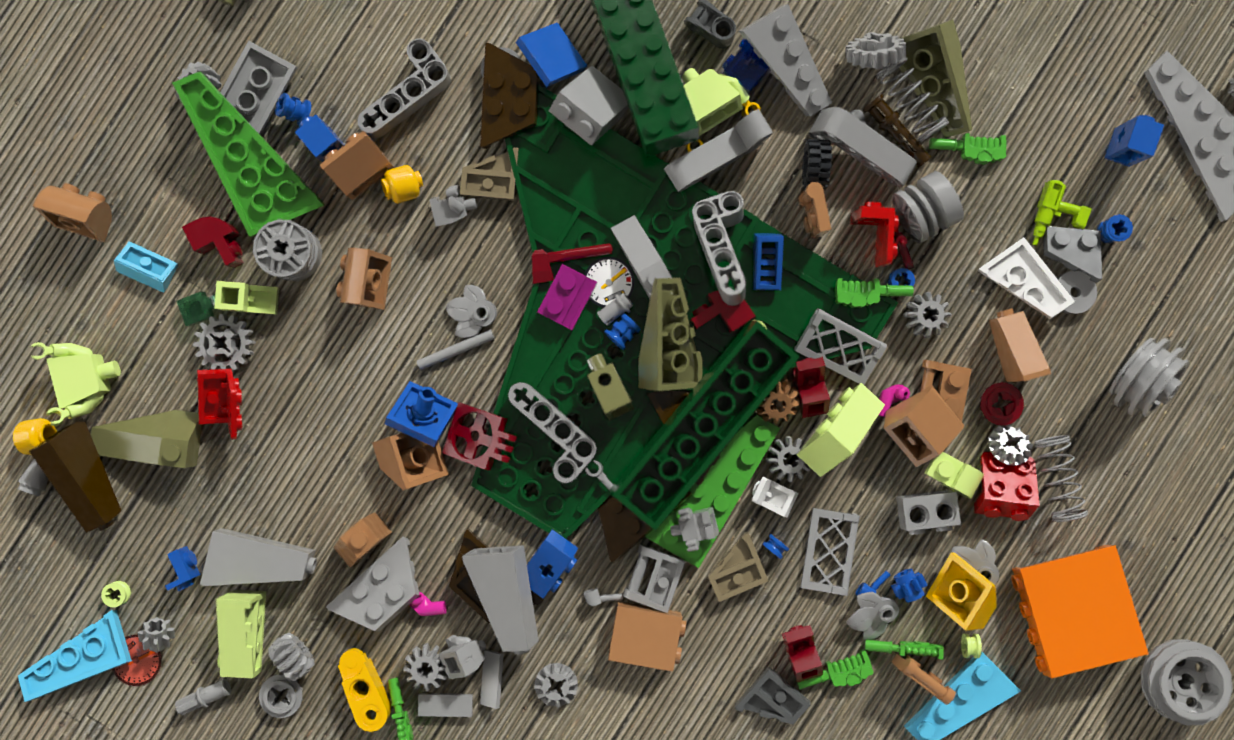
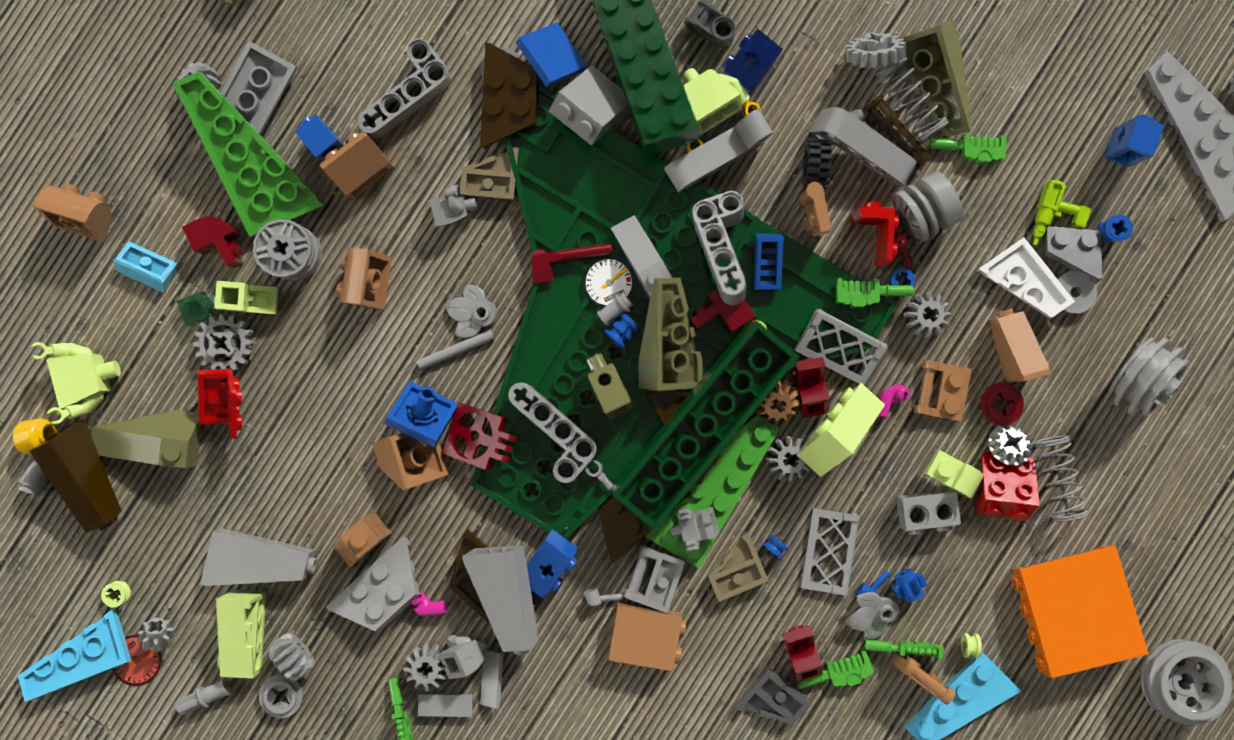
blue bracket [165,546,201,591] -> none
blue bush [275,93,311,125] -> none
yellow piece [338,648,392,732] -> none
yellow head [381,165,423,204] -> none
light grey gear [534,663,578,708] -> none
magenta plate [537,264,598,331] -> none
light grey wing [738,4,832,116] -> none
white bracket [752,477,799,518] -> none
medium nougat slope [884,386,964,467] -> none
yellow slope [926,552,997,631] -> none
light grey plate [952,539,999,585] -> none

